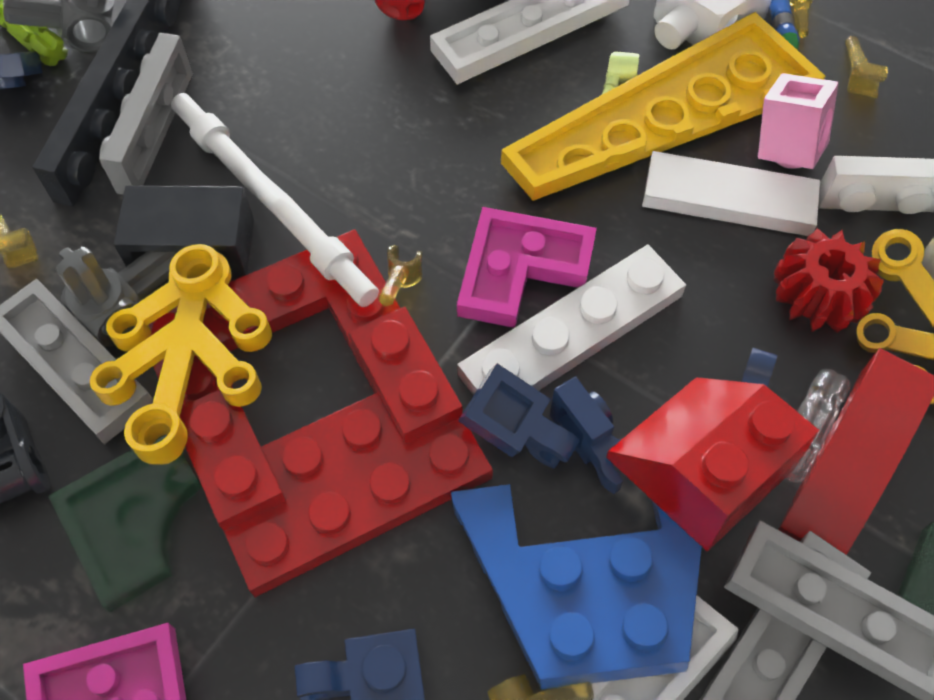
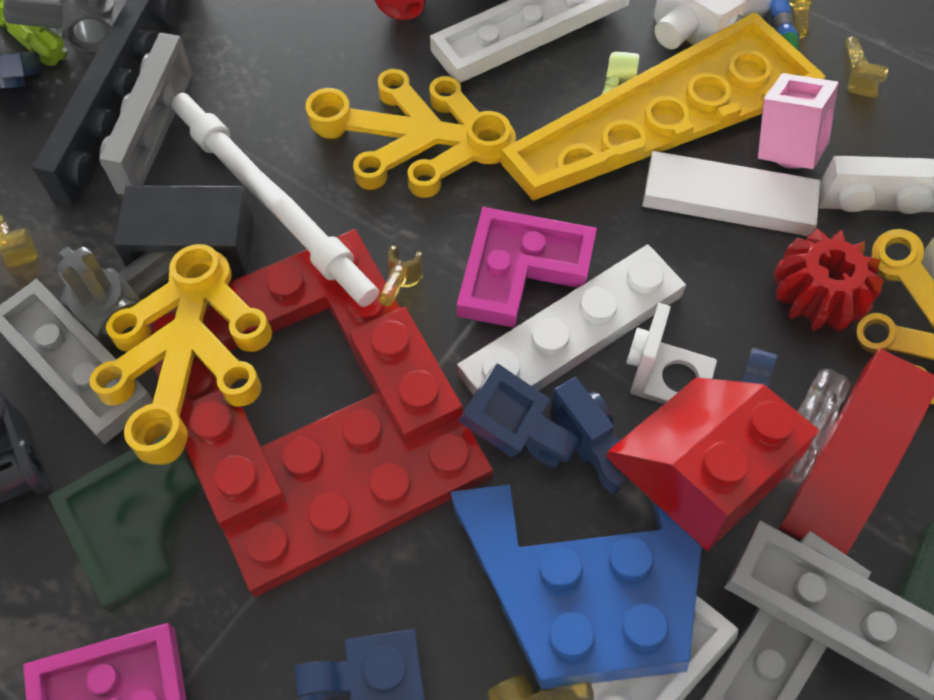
none -> yellow plant [306,69,516,198]
none -> white bracket [626,303,717,404]

